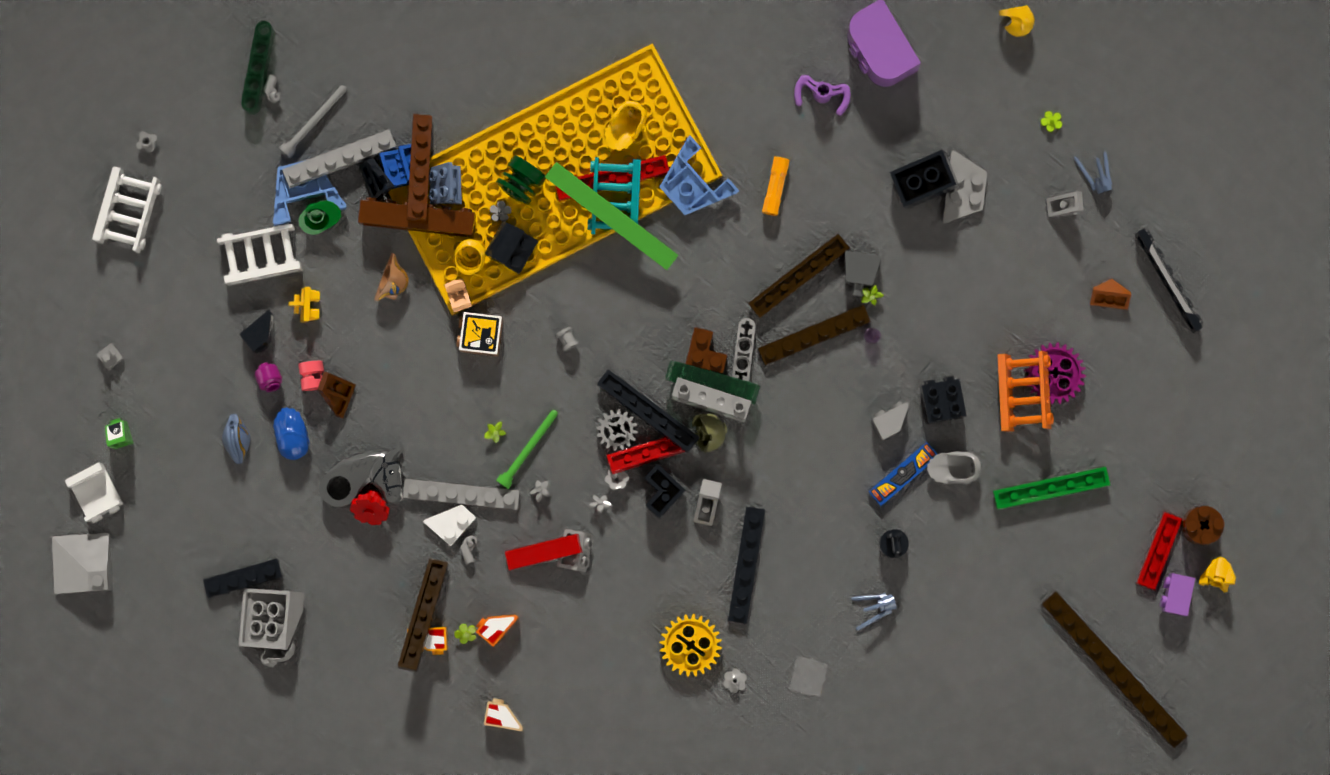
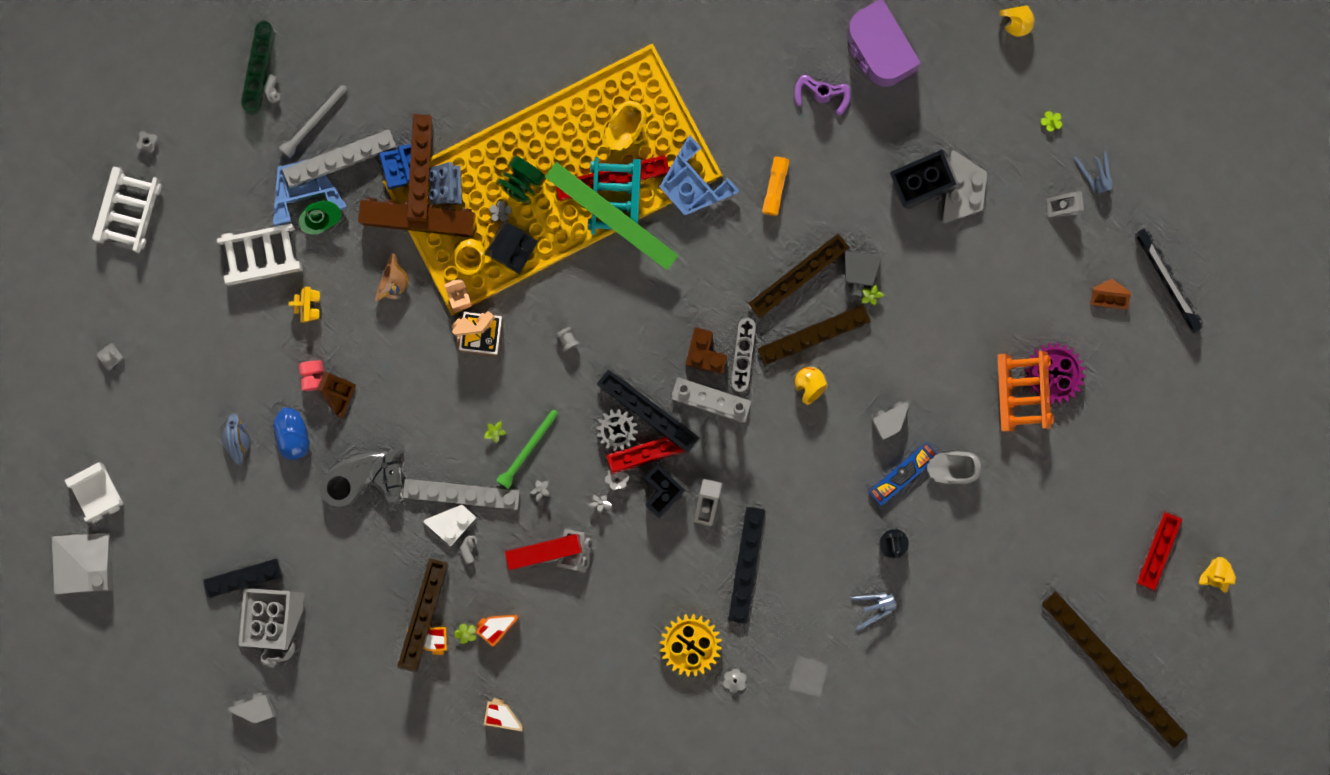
bright green slope [105,418,134,449] -> none
black slope [239,310,274,354] -> none
magenta head [254,363,283,392] -> none
red plant [350,490,390,525] -> none
black wing [359,158,394,200] -> none
clear green beam [665,360,760,404] -> none
olive cylinder [692,413,727,453] -> none
clear purple hinge [864,328,881,344] -> none
black brick [920,376,967,425] -> none
green plate [993,467,1110,510] -> none
medium lavender brick [1160,573,1195,616] -> none
reddish brown brick [1182,506,1225,545] -> none
none -> light grey slope [229,692,276,723]
none -> light nougat slope [452,311,495,336]
none -> yellow helmet [794,367,828,405]

